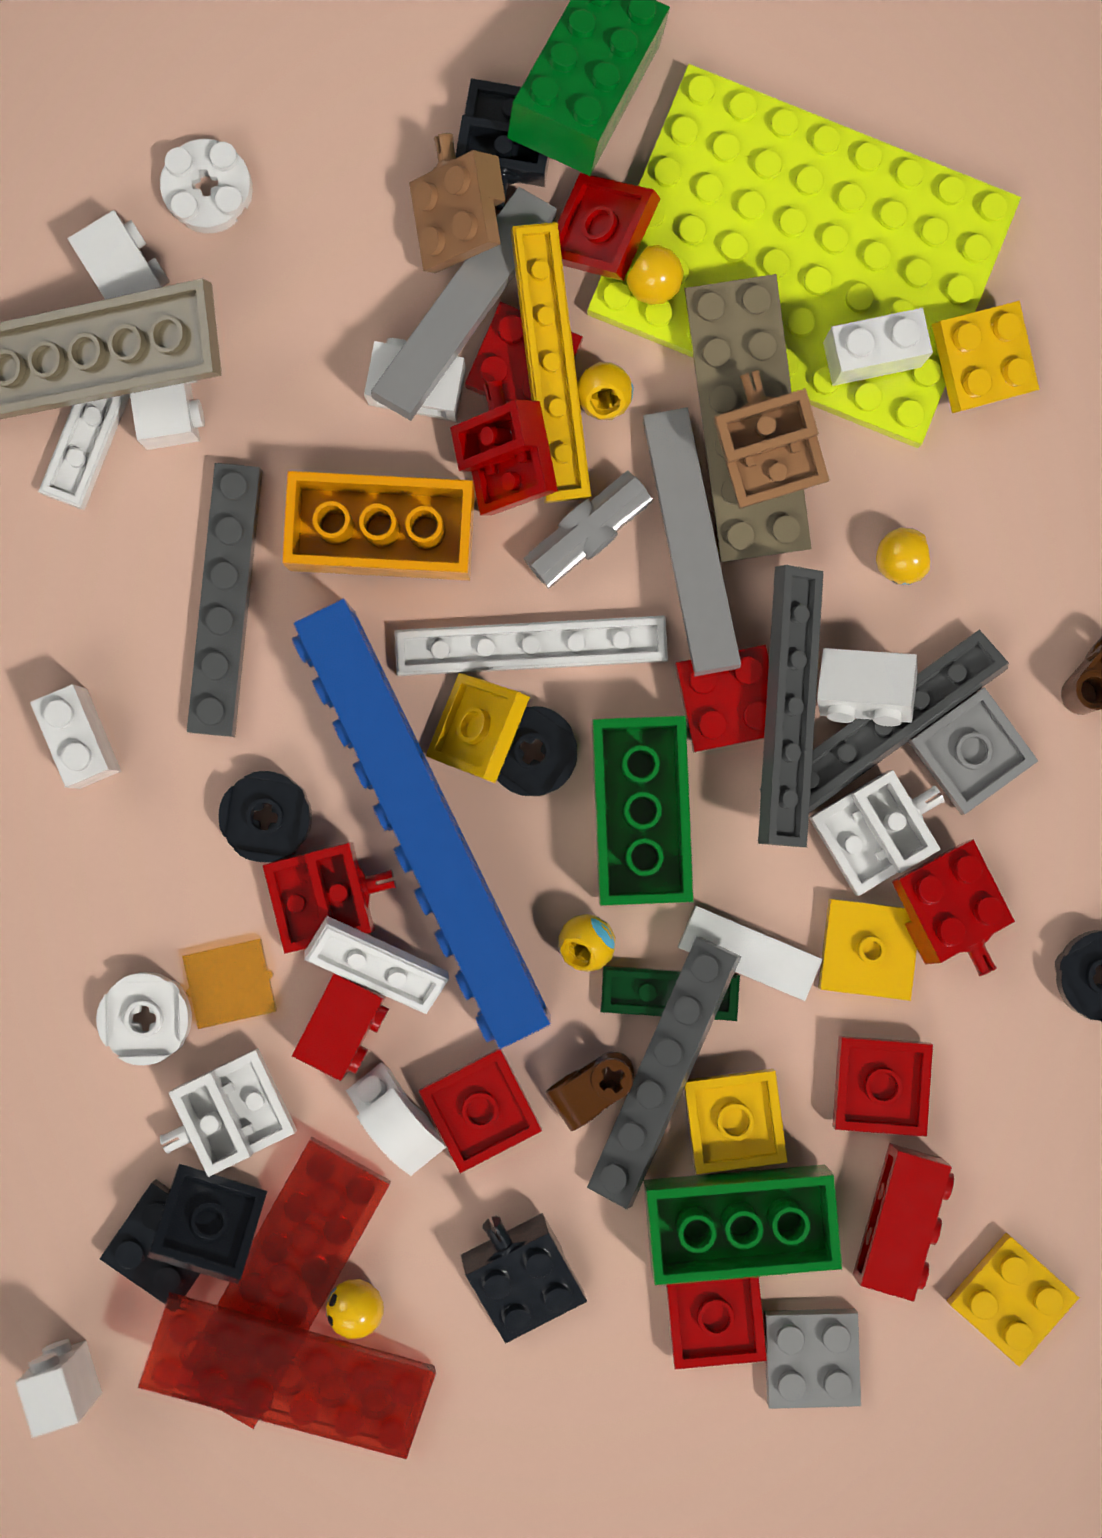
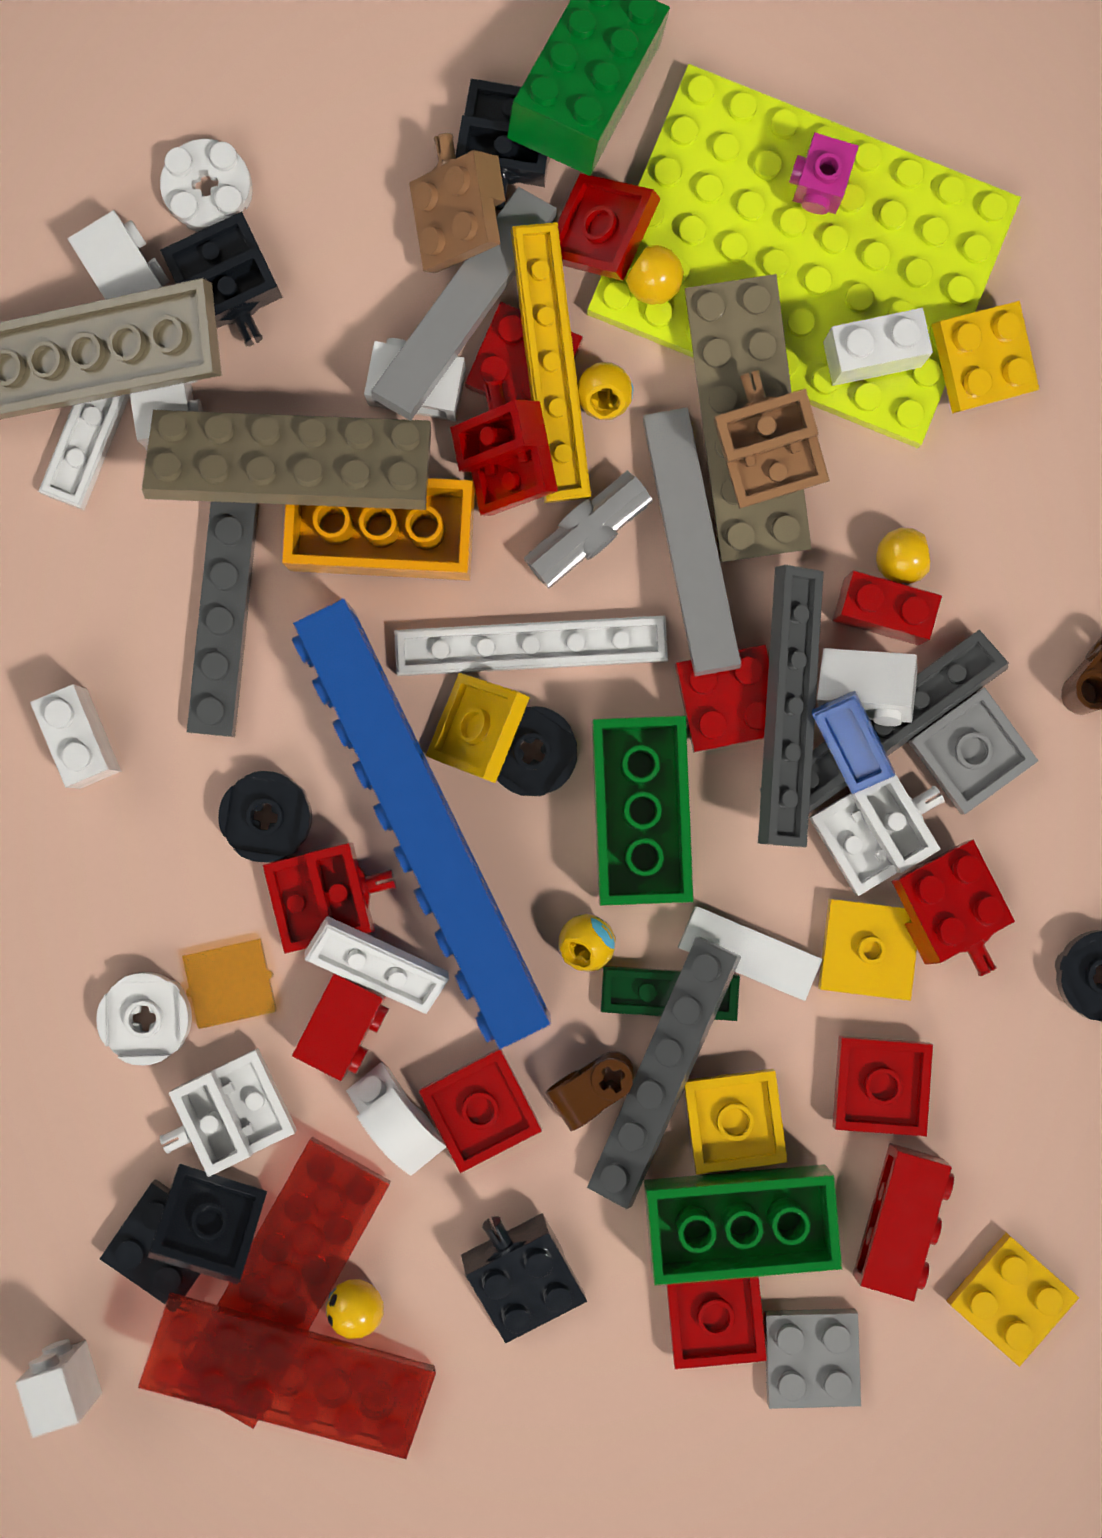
none -> dark tan plate [142,410,431,510]
none -> black plate [160,211,283,346]
none -> dark pink brick [789,133,859,215]
none -> tile [812,691,895,794]
none -> red brick [832,570,942,646]

